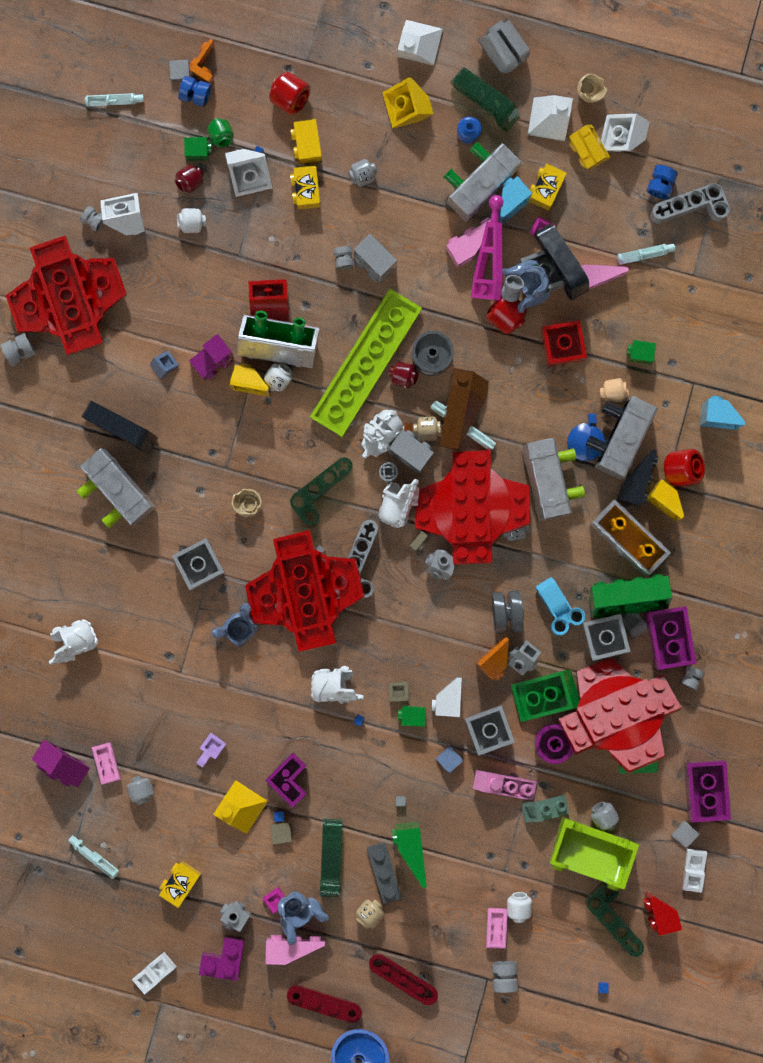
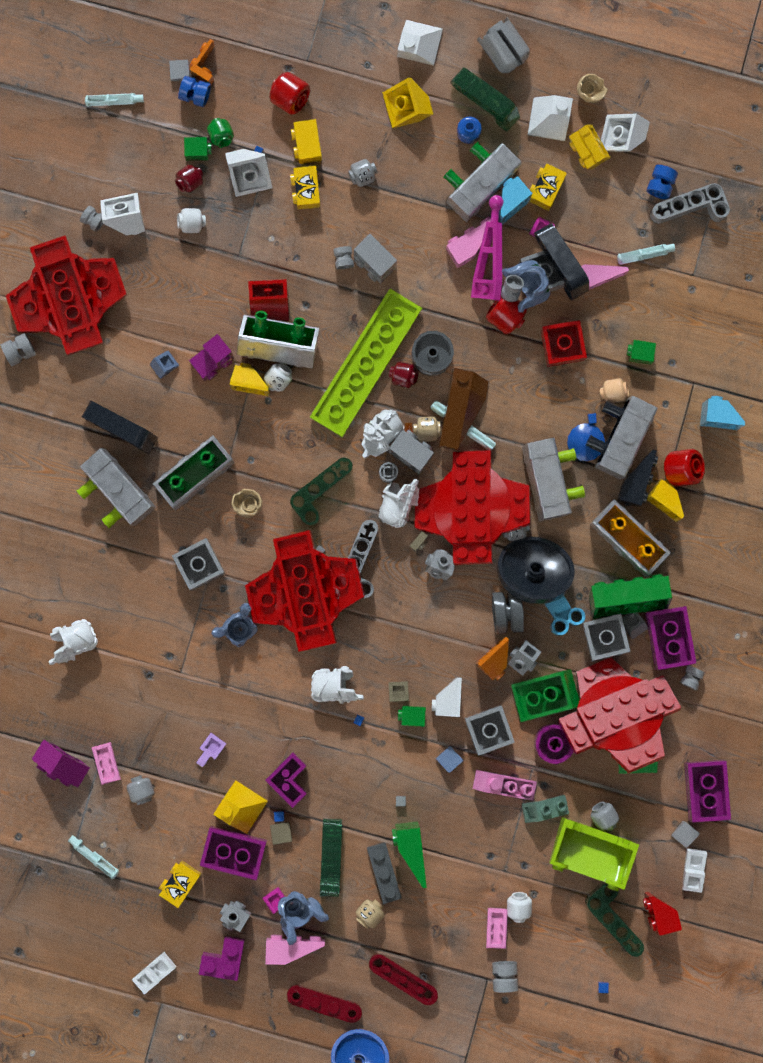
none -> green piece [153,435,235,511]
none -> magenta brick [200,826,267,880]
none -> black dish [497,537,575,604]

